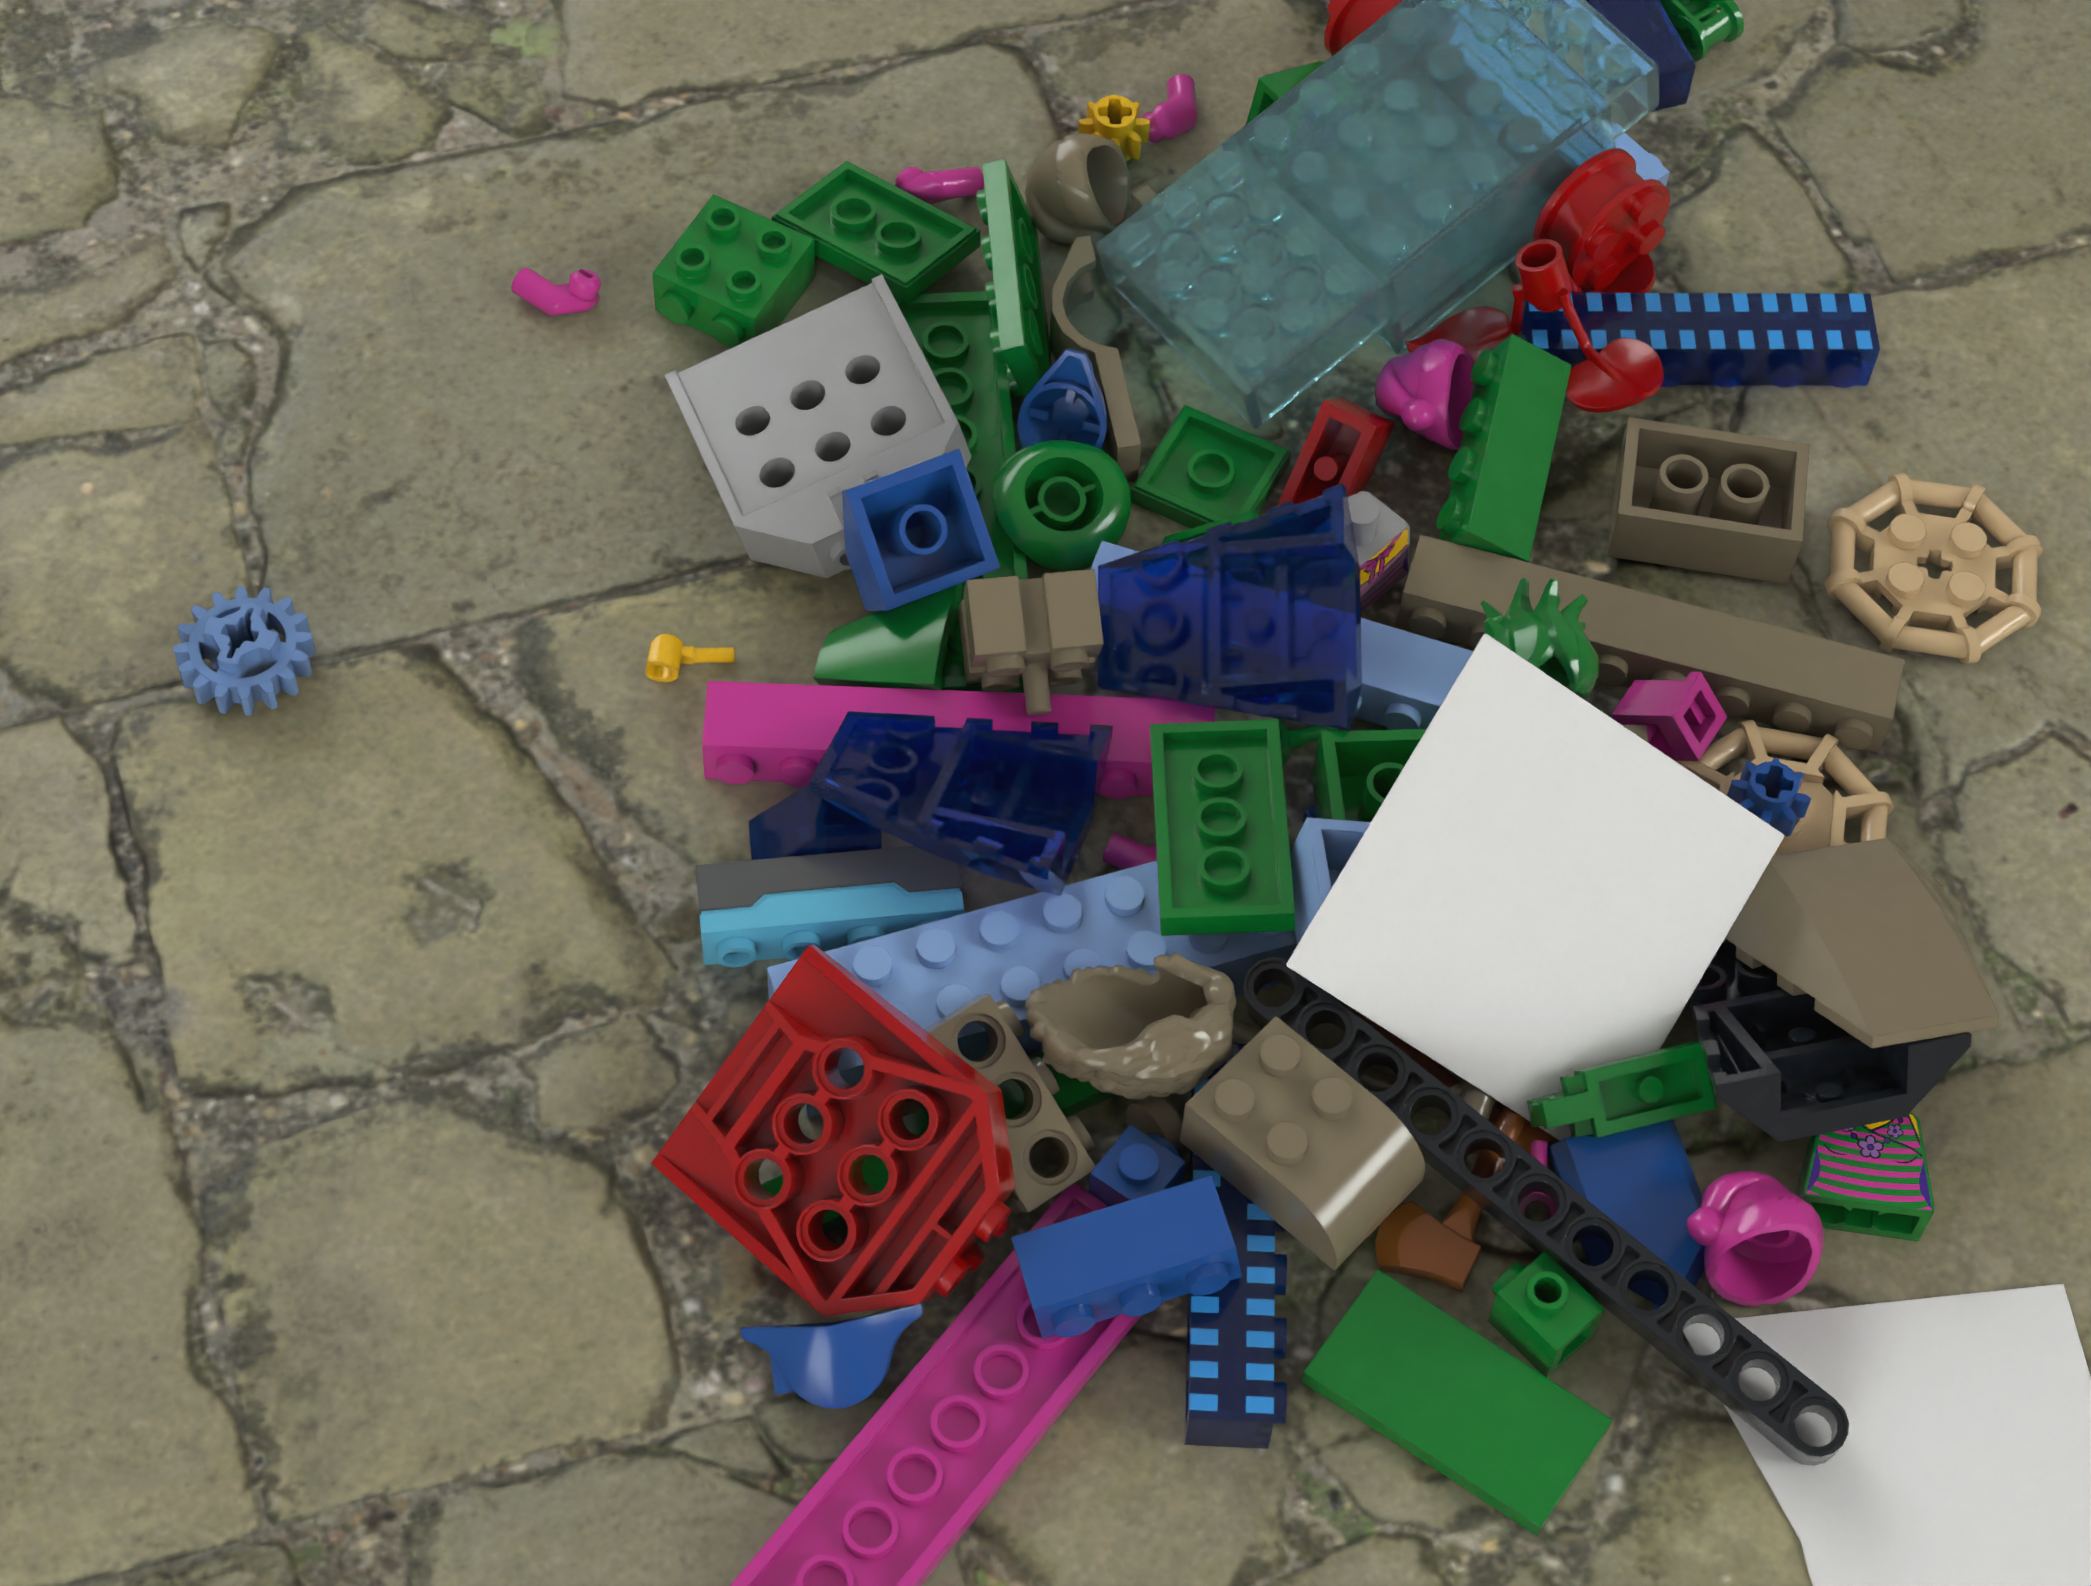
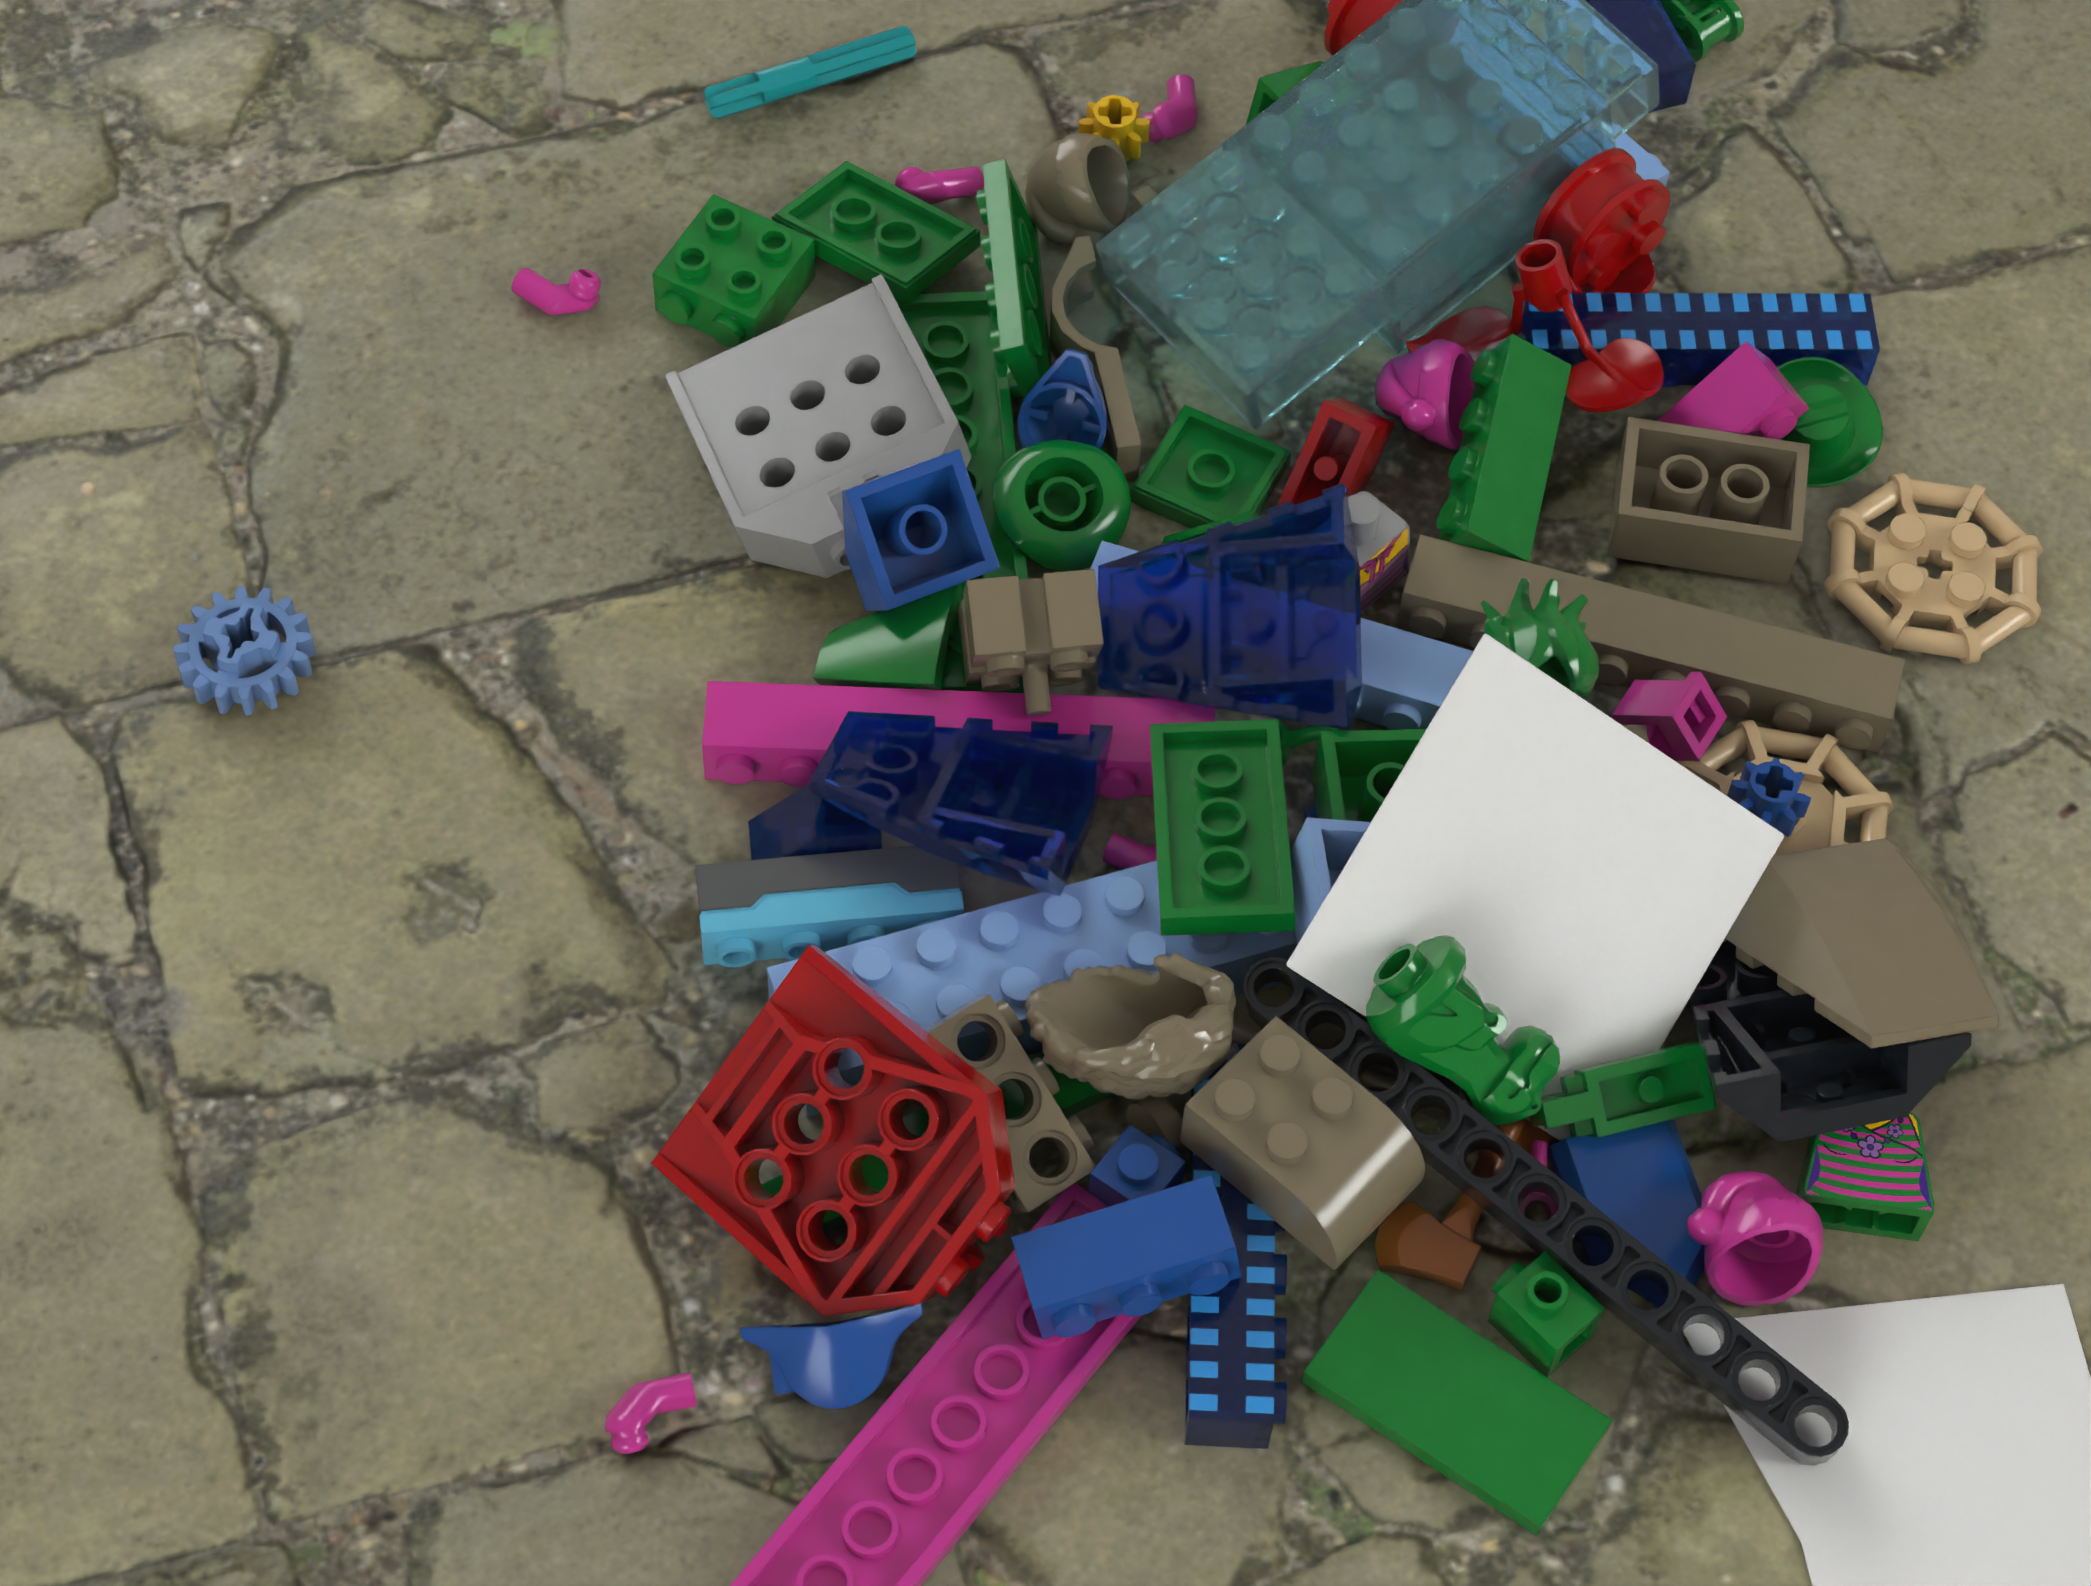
yellow hand [645,634,735,682] -> none
none -> dark pink arm [605,1372,697,1454]
none -> teal axle [703,26,917,119]
none -> green animal [1366,935,1560,1125]
none -> dark pink slope [1657,341,1809,440]
none -> green hat [1777,357,1883,488]

